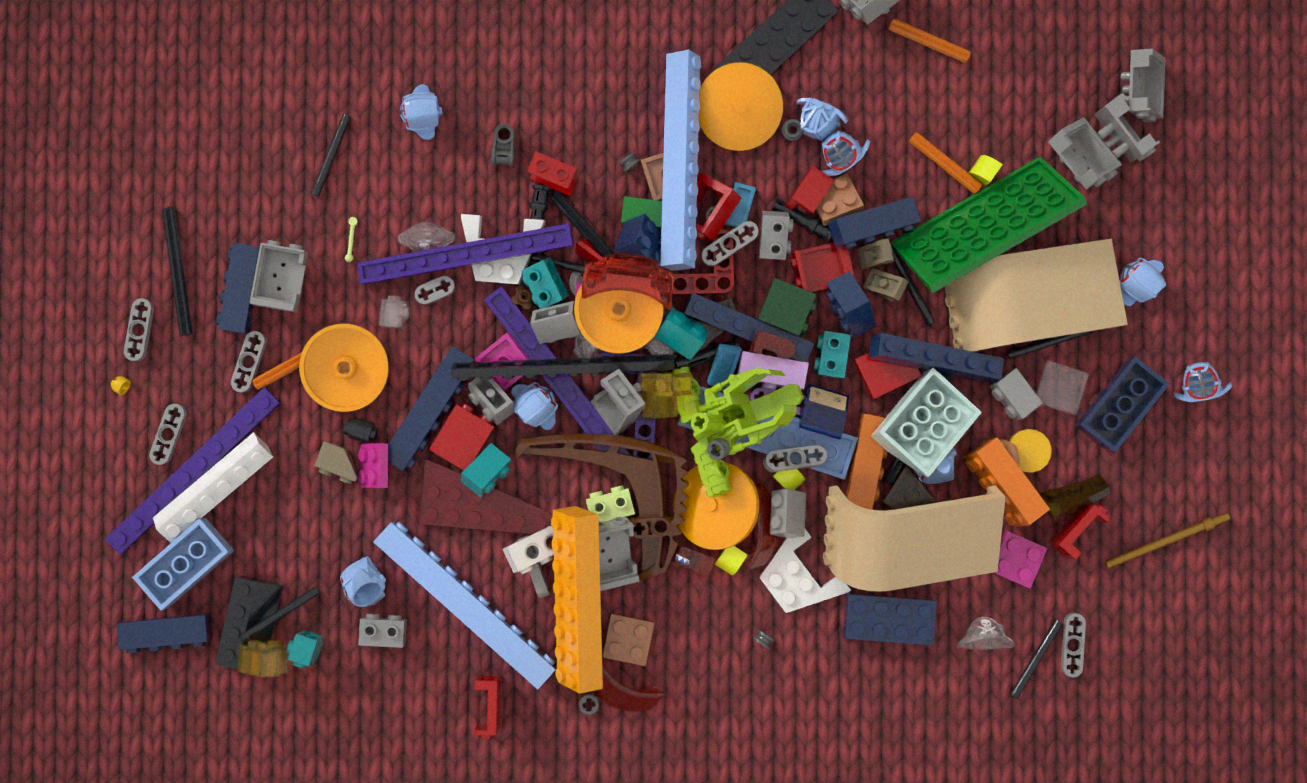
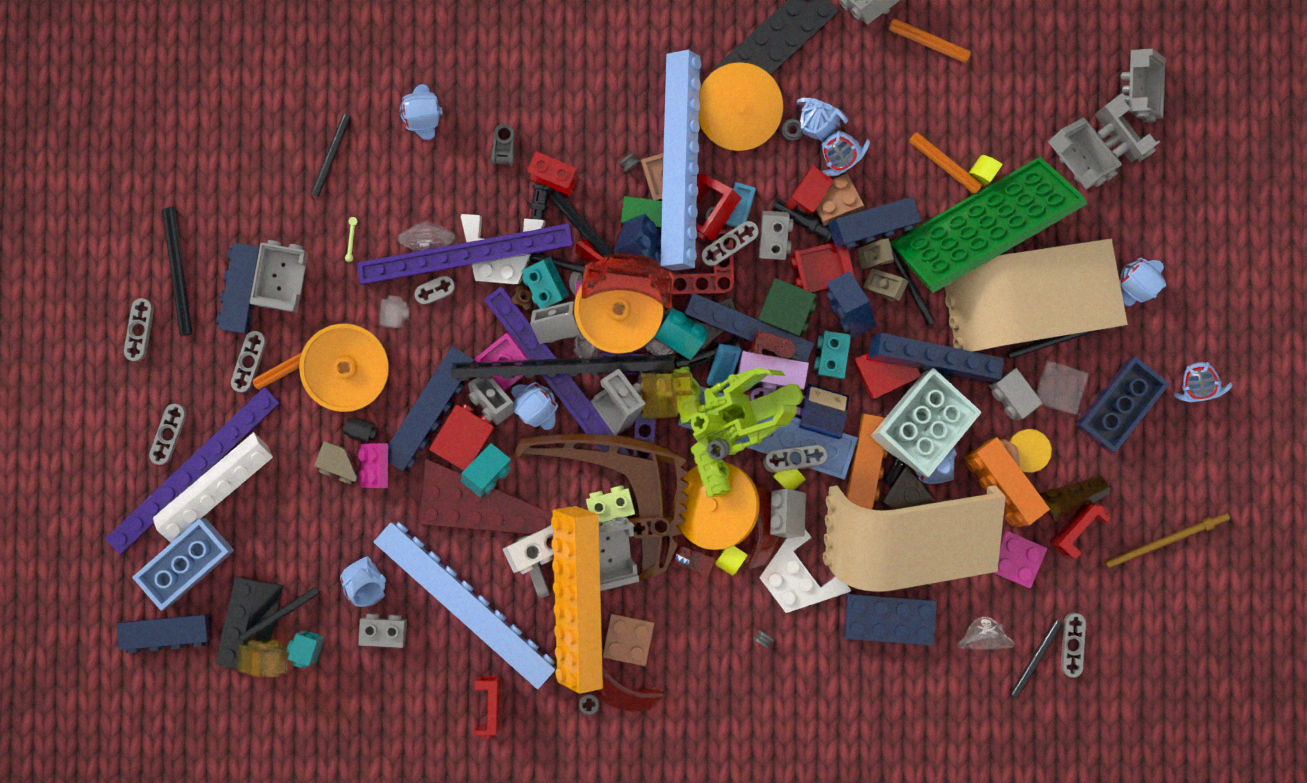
yellow hinge [111,376,131,395] -> none

